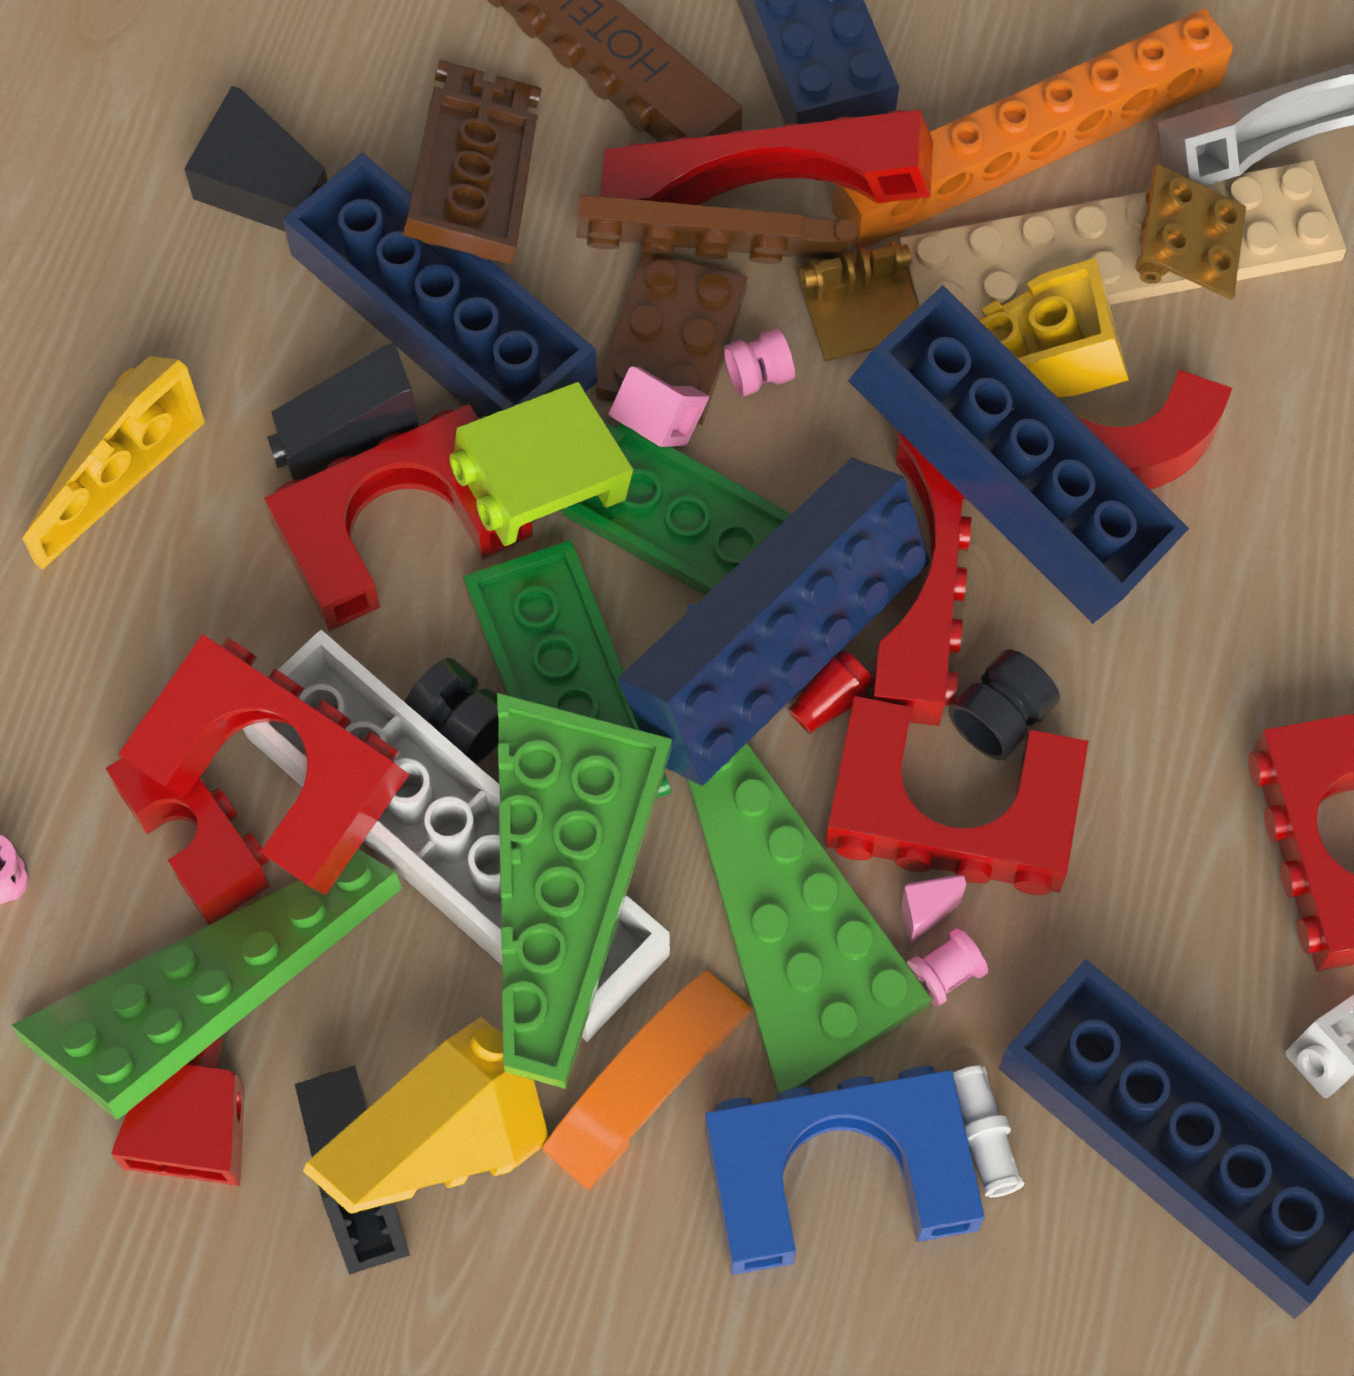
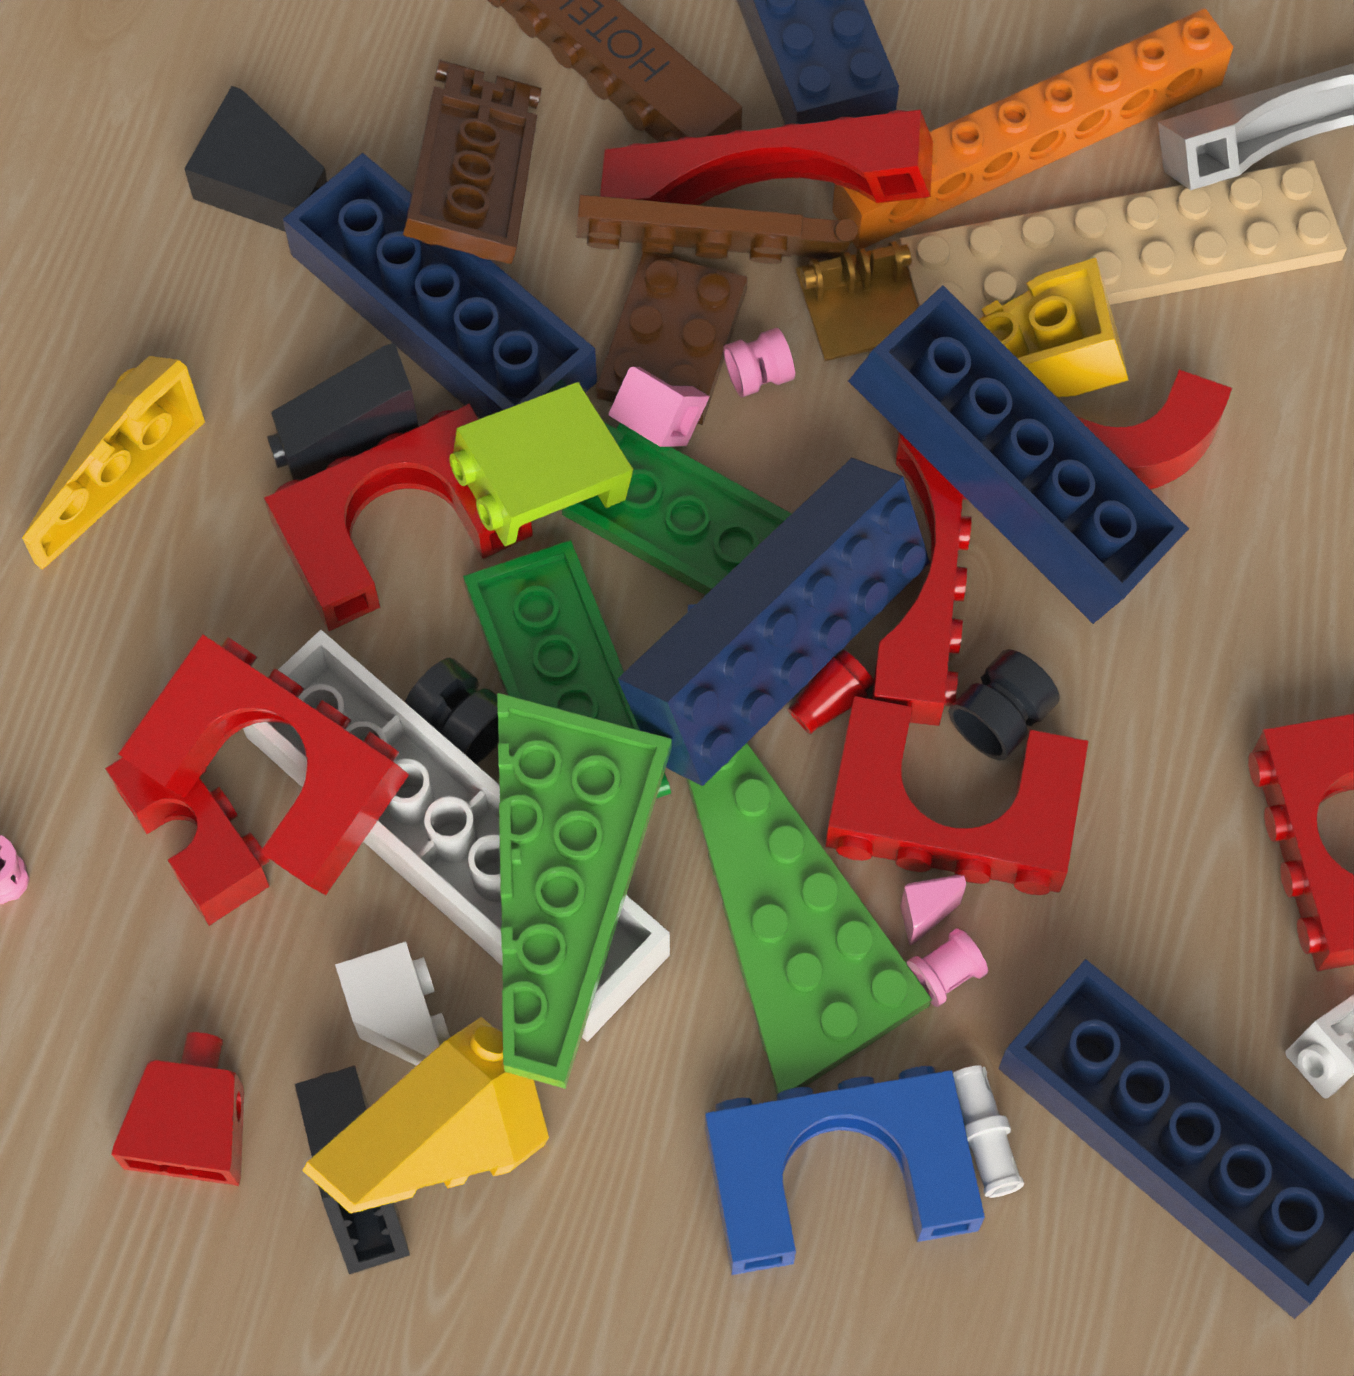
bright green wing [11,849,403,1120] -> none
orange slope [542,969,752,1191] -> none
pearl gold hinge [1135,164,1246,300] -> none
none -> white slope [335,941,450,1065]

